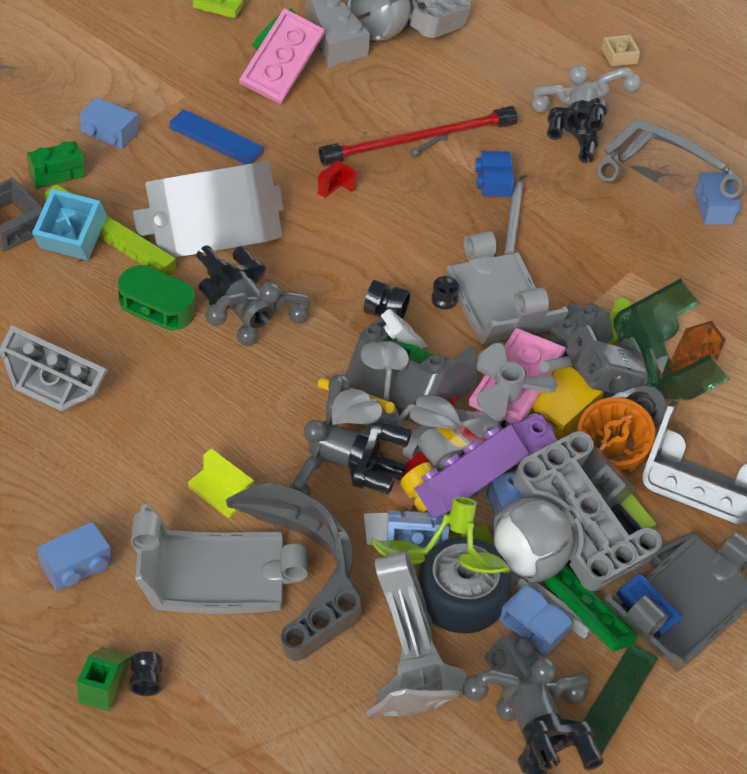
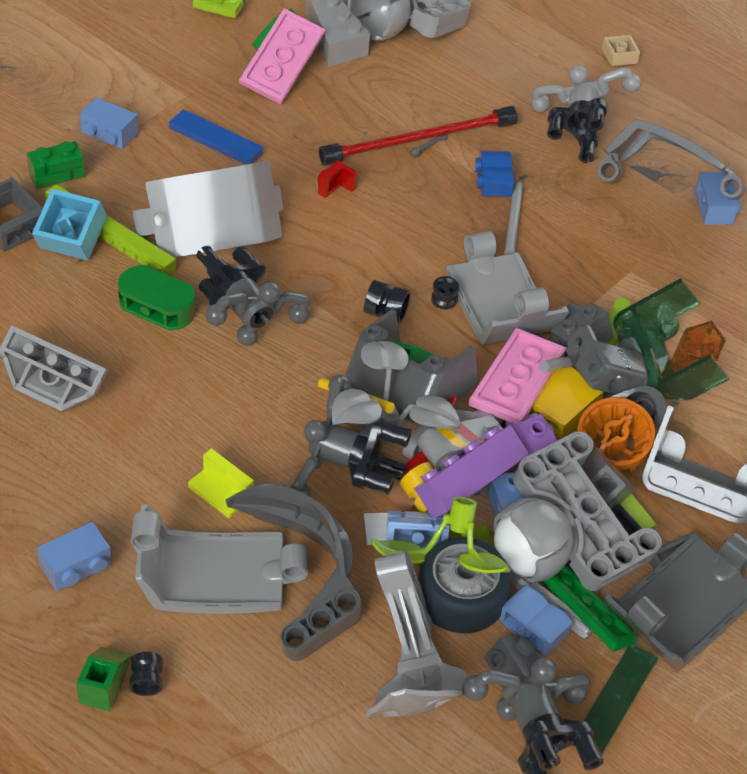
white hinge [381,309,427,349] -> none
light grey piece [476,343,557,422] -> none
blue tile [616,573,682,639] -> none

